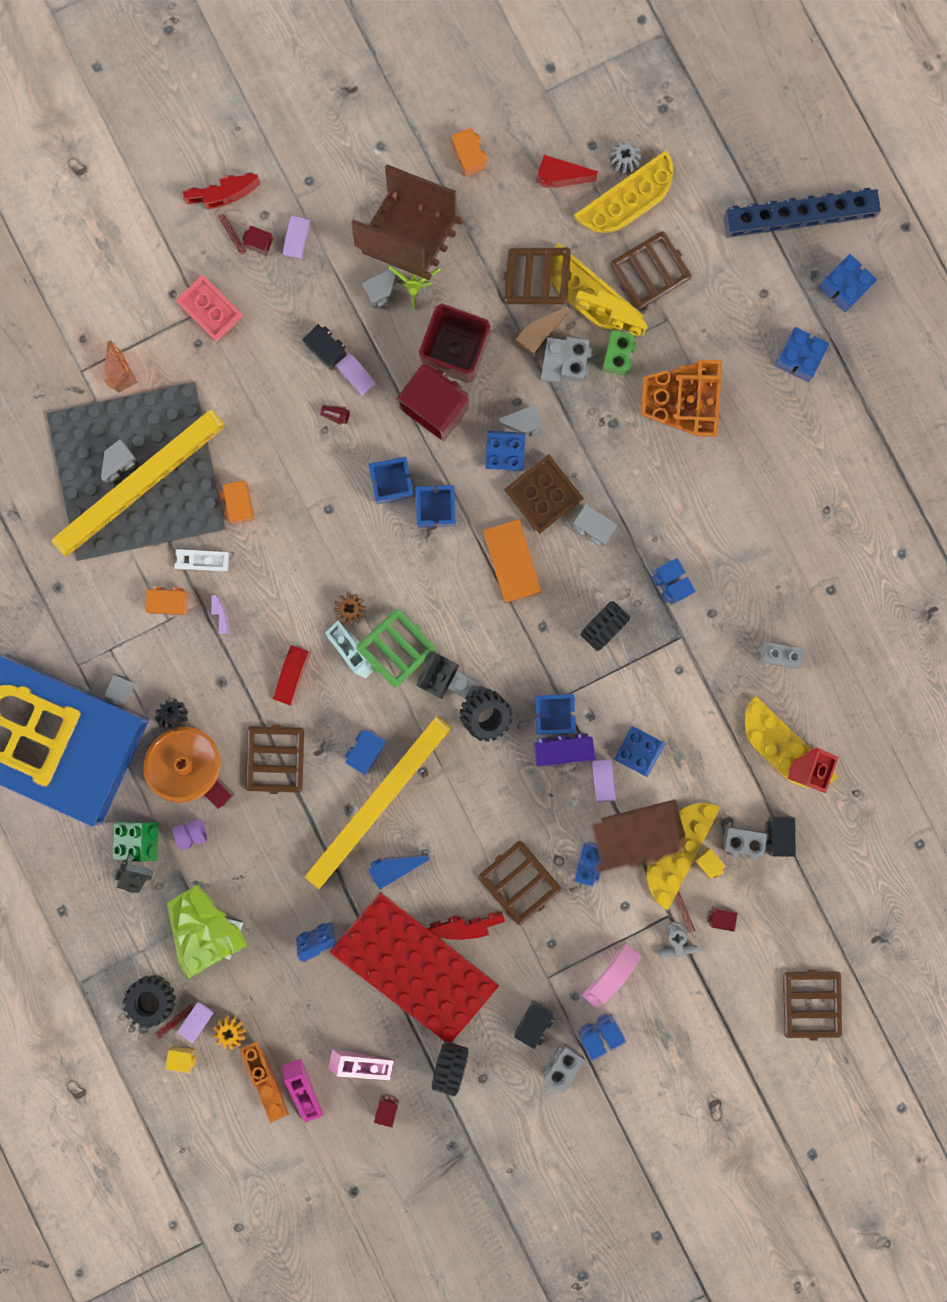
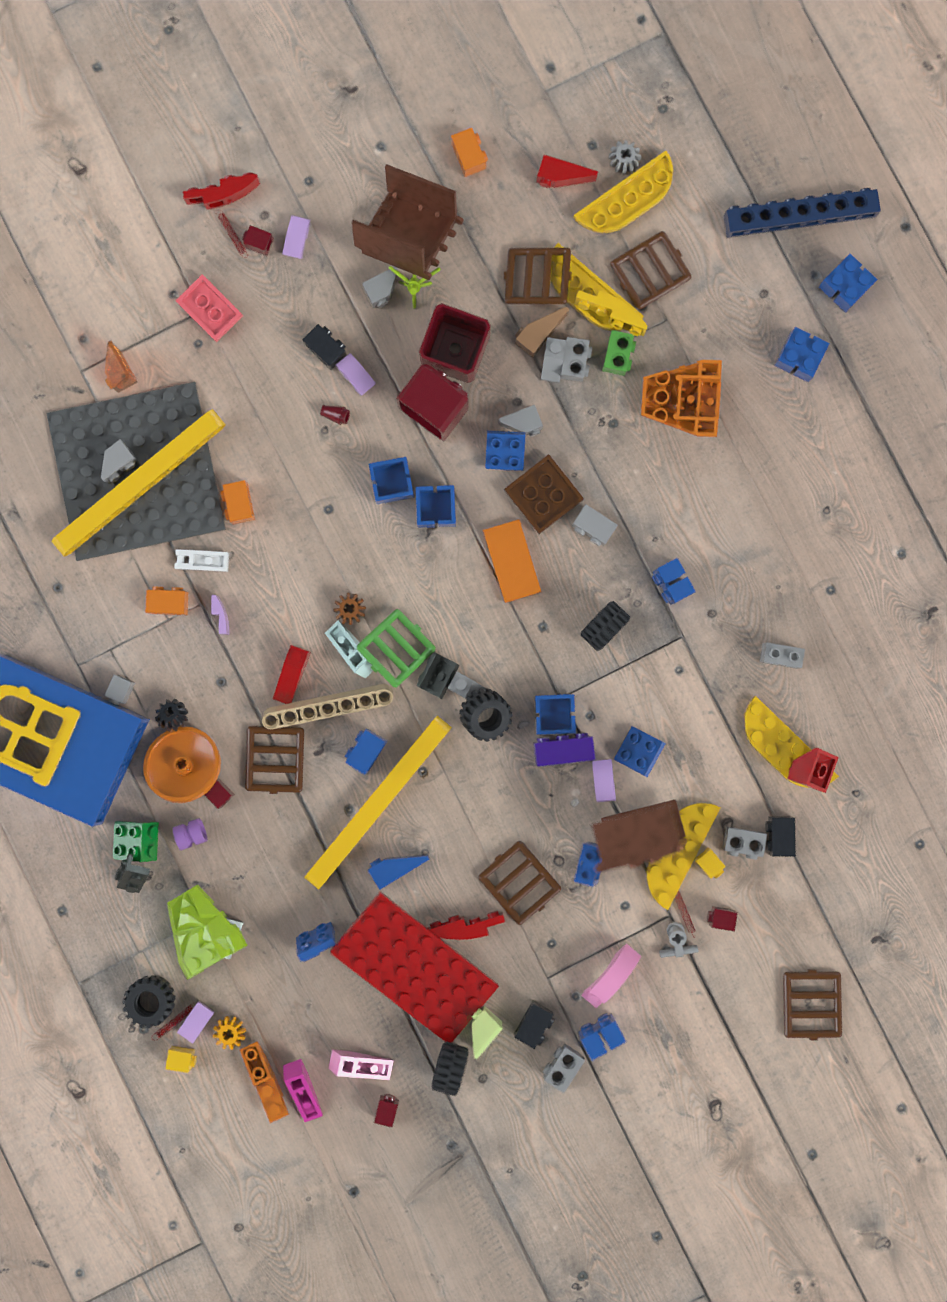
none -> tan beam [262,684,393,729]
none -> yellowish green slope [472,1006,503,1059]

